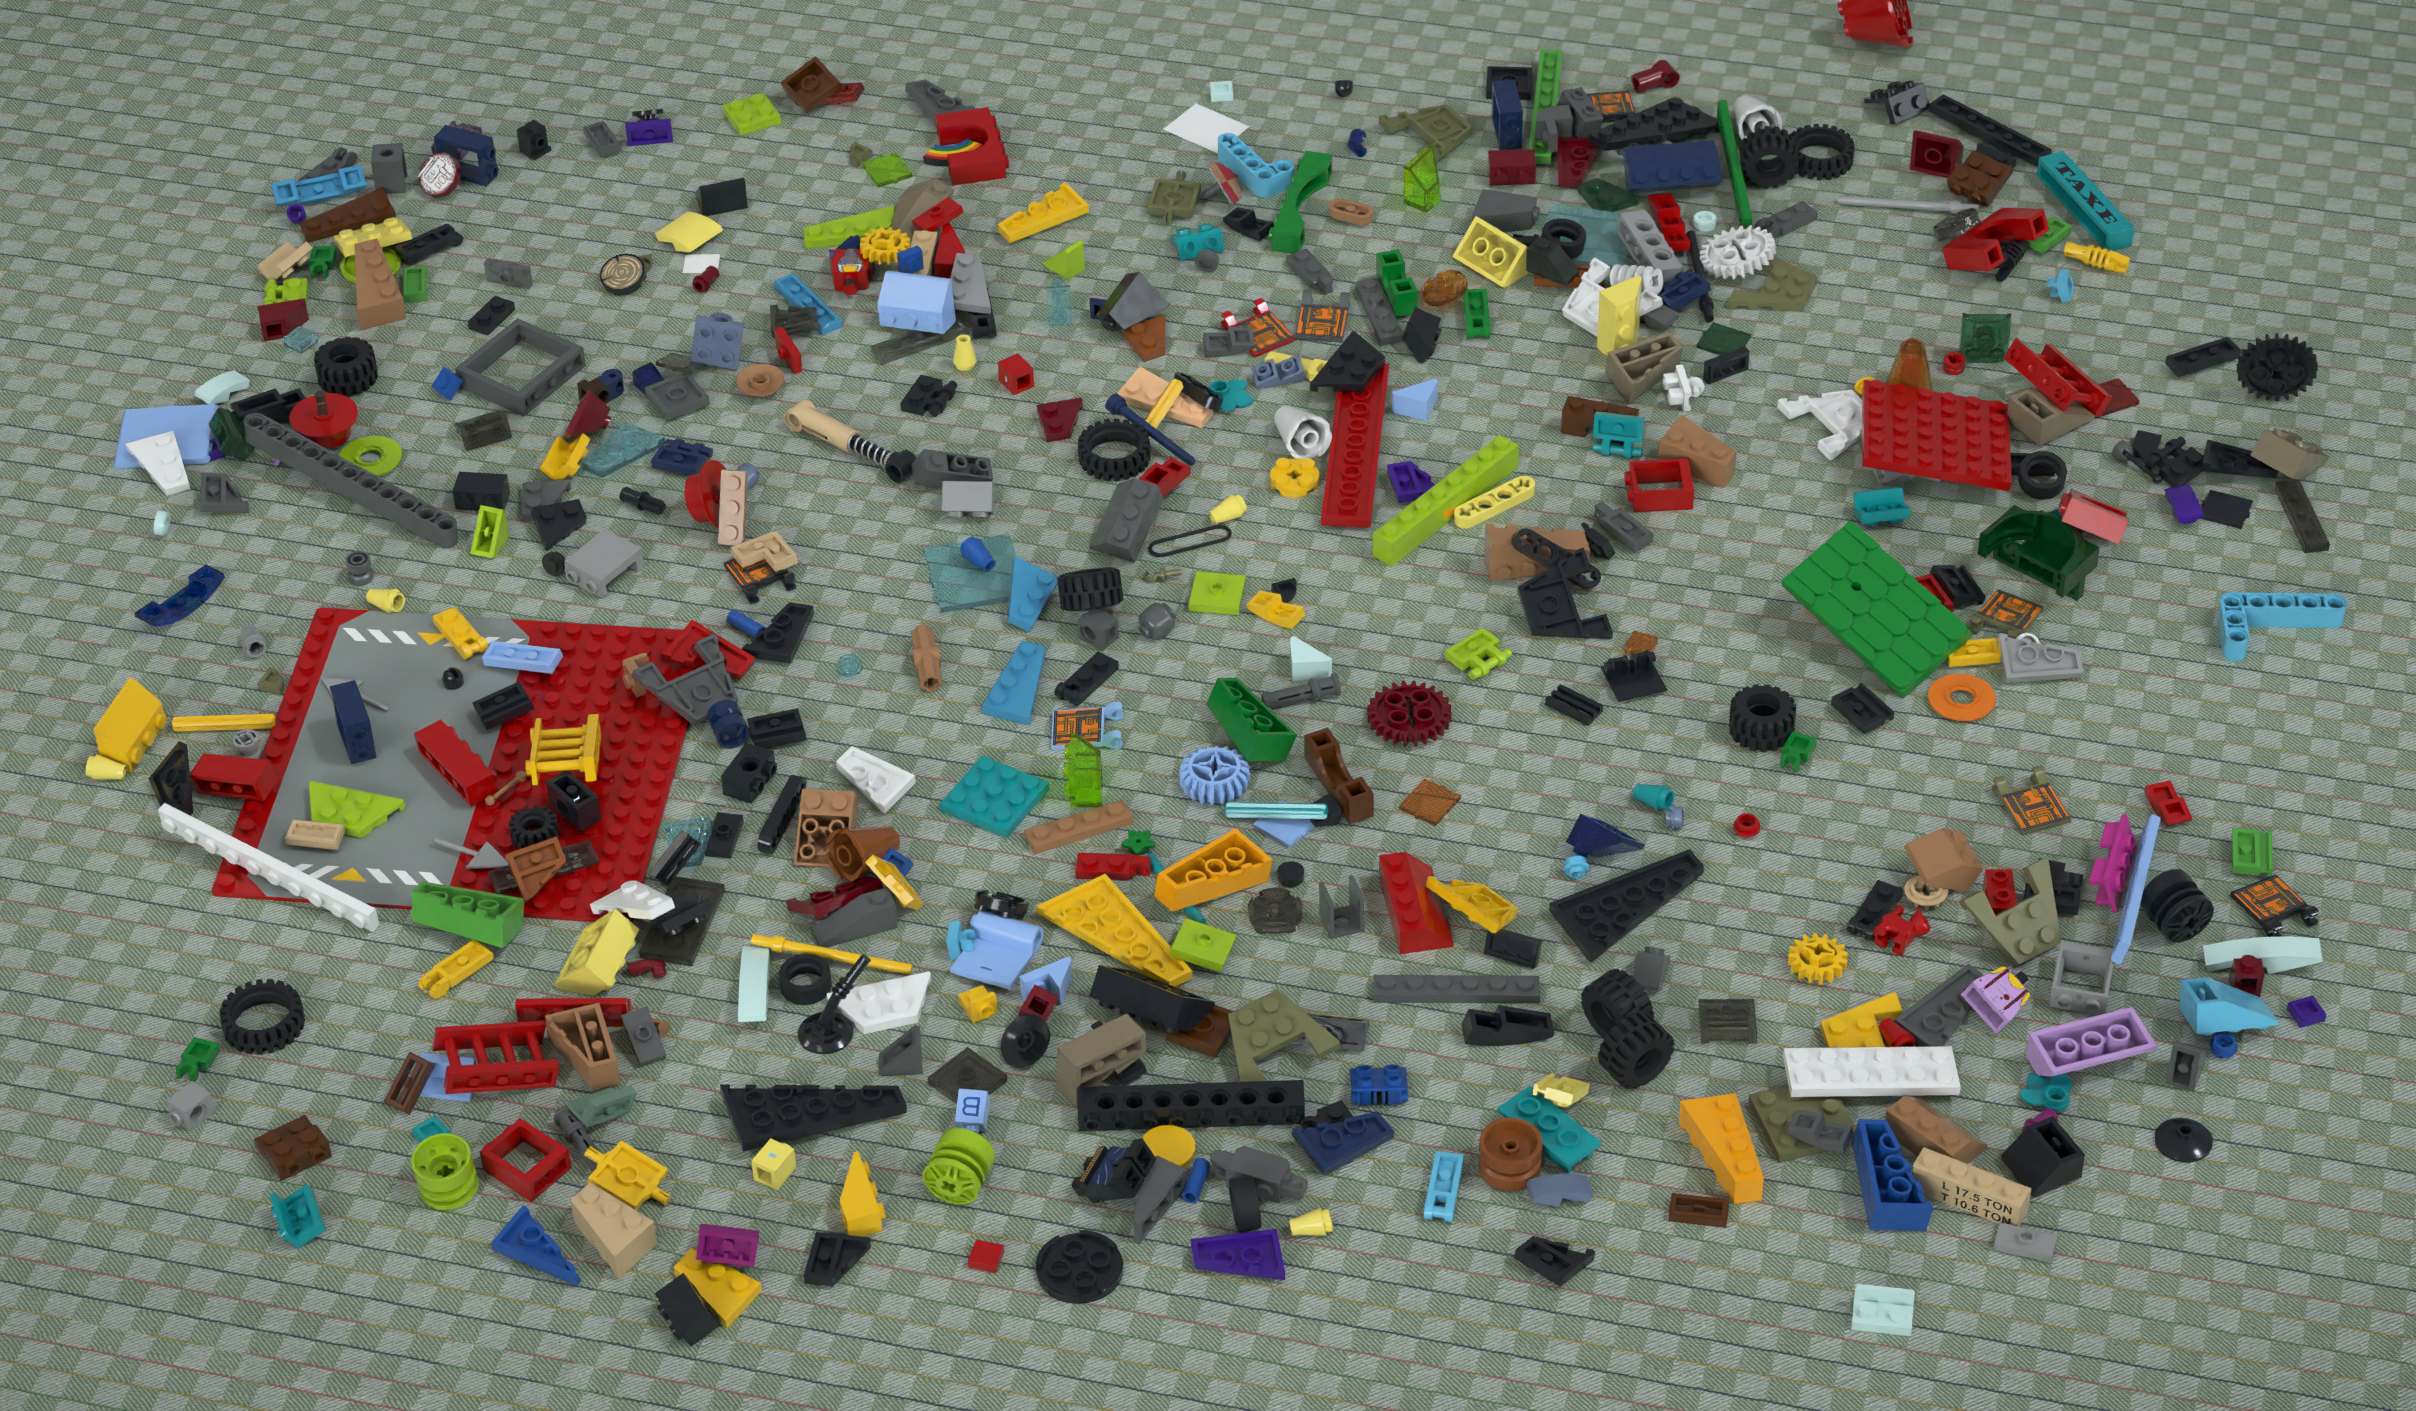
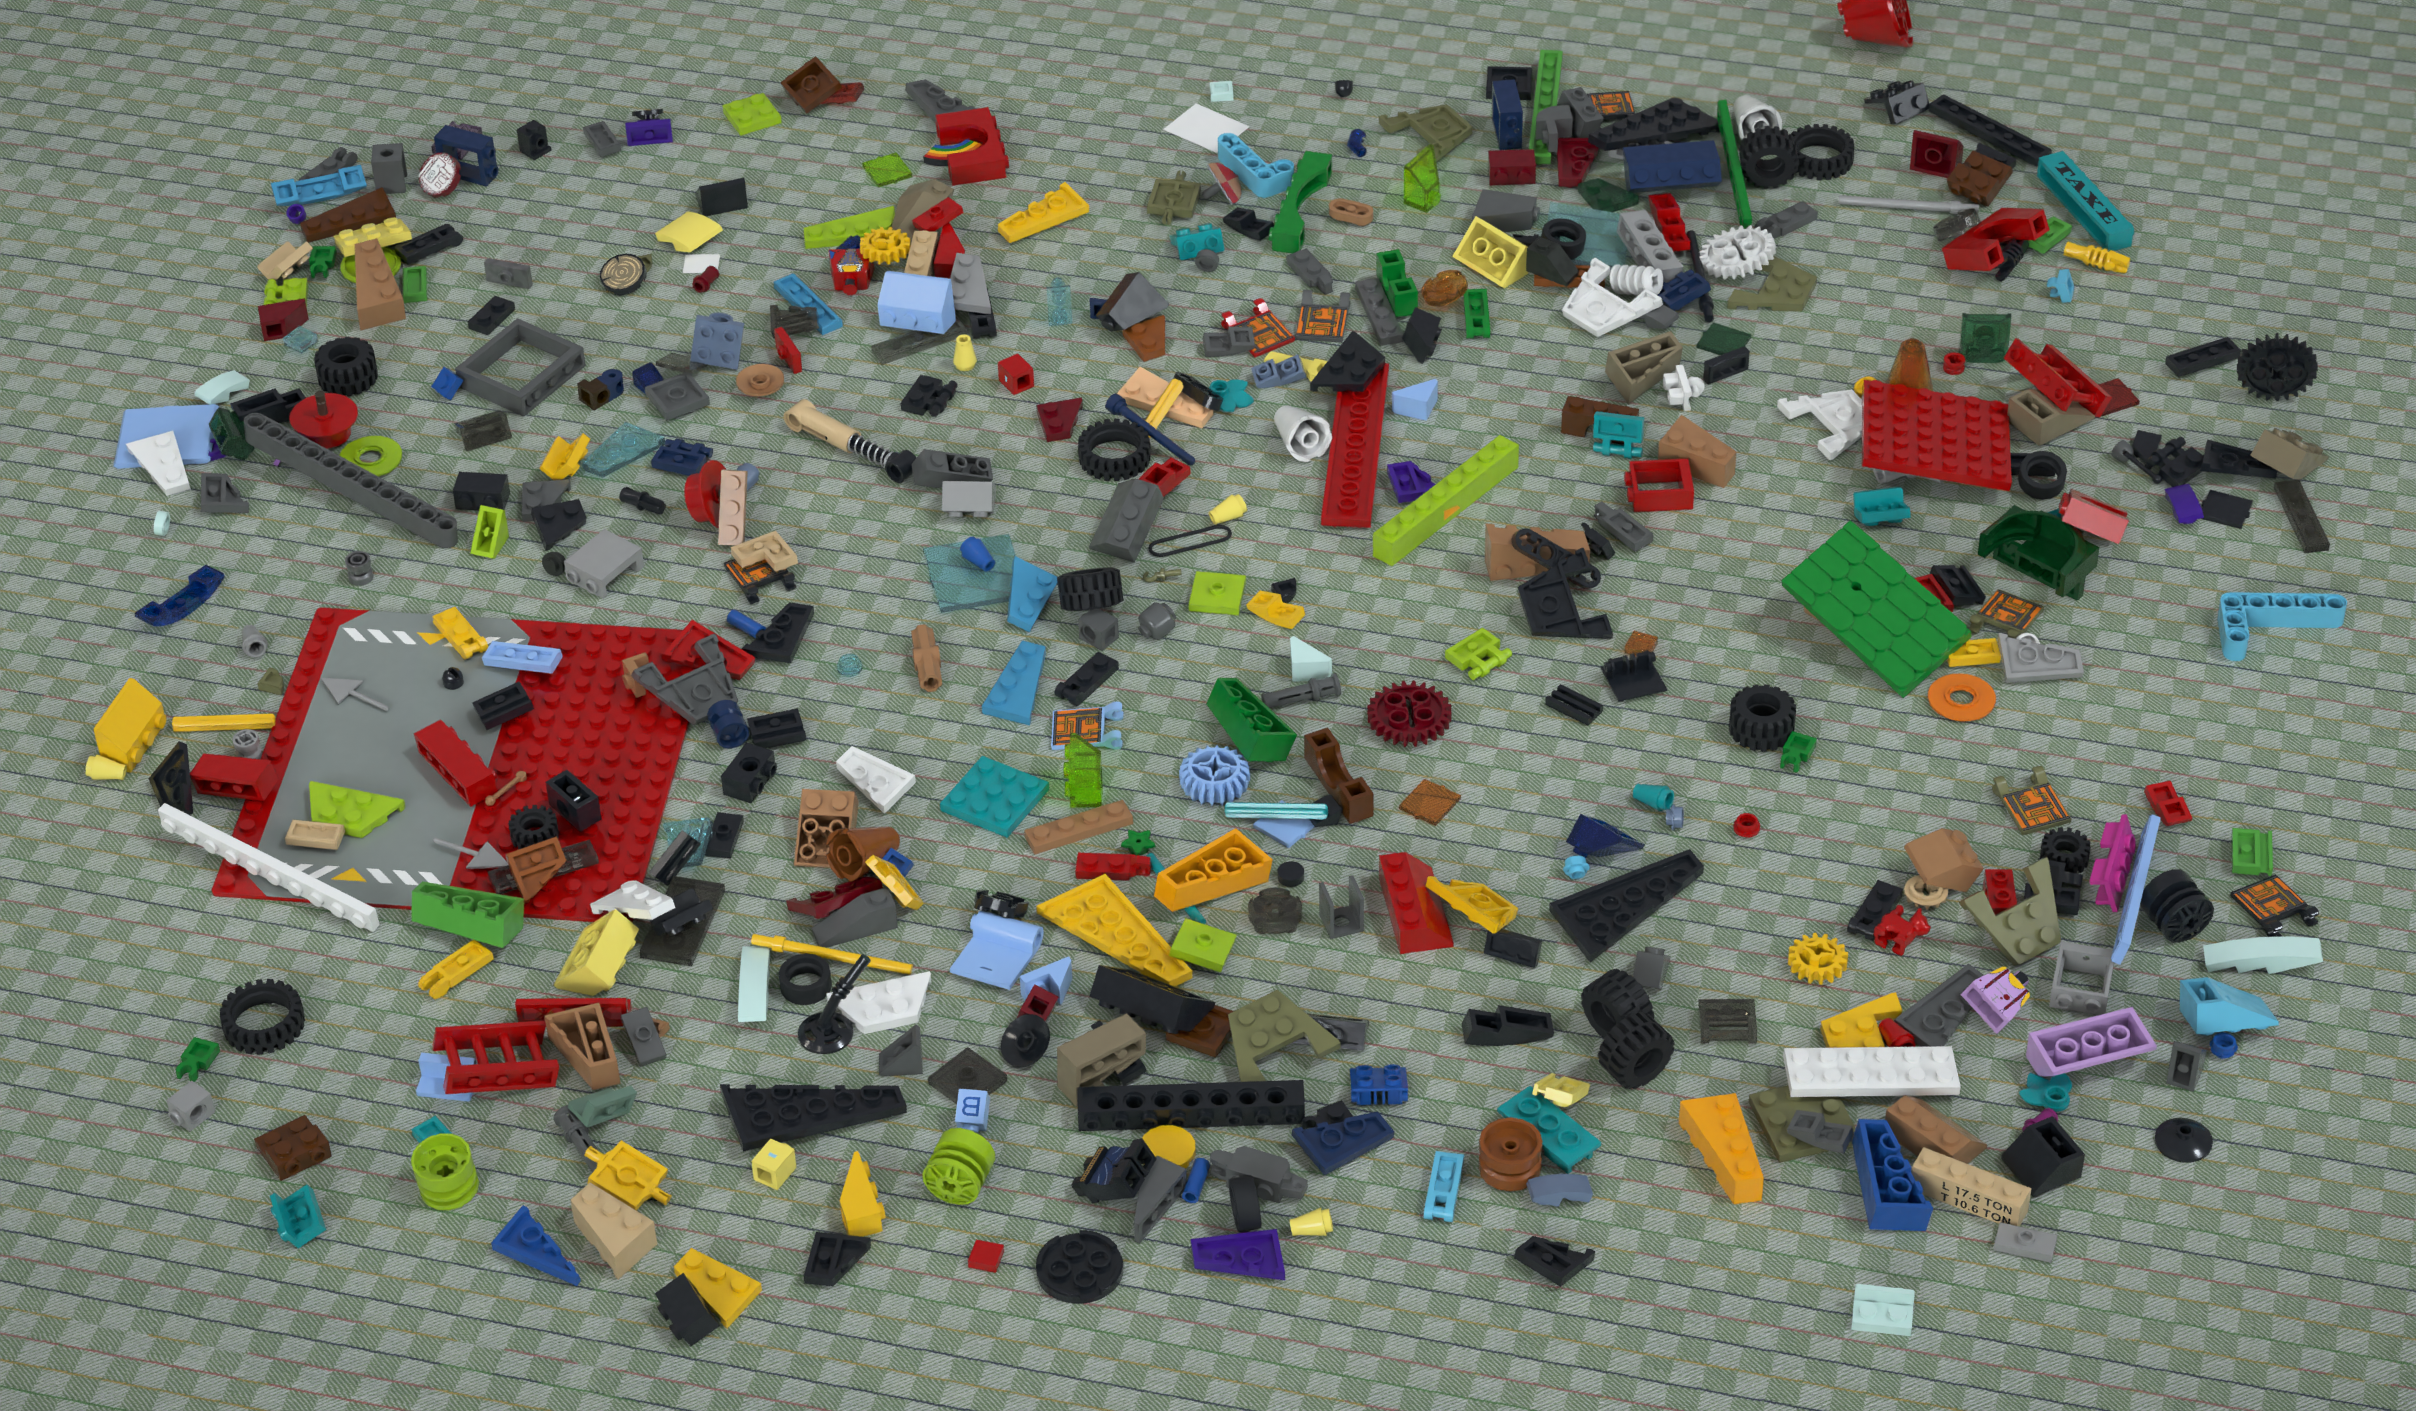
dark blue window [330,680,377,764] -> none
light yellow cone [366,588,405,613] -> none
reddish brown tile [384,1052,436,1115] -> none
red window [480,1118,572,1202] -> none
yellow fence [526,714,601,785] -> none
dark red slope [562,390,611,443] -> none
dark red arm [627,959,667,979] -> none
magenta bracket [696,1224,759,1267] -> none
black beam [758,775,807,854] -> none
olive tile [850,142,873,167] -> none
blue plate [897,245,924,274] -> none
medium azure tile [946,921,976,960] -> none
yellow bracket [958,985,998,1023] -> none
lime slope [1043,240,1085,280] -> none
yellow plate [1270,458,1319,498] -> none
dark grey plate [1374,975,1540,1003] -> none
light yellow beam [1454,476,1535,529] -> none
light yellow slope [1597,275,1642,357] -> none
dark red piece [1631,60,1680,93] -> none
reddish brown tile [1668,1193,1729,1228] -> none
light aqua tile [1693,211,1717,232] -> none
black plate [1831,682,1894,734] -> none
dark red brick [2229,955,2264,997] -> none
dark purple tile [2287,995,2326,1028] -> none
none -> black tyre [2040,827,2091,873]

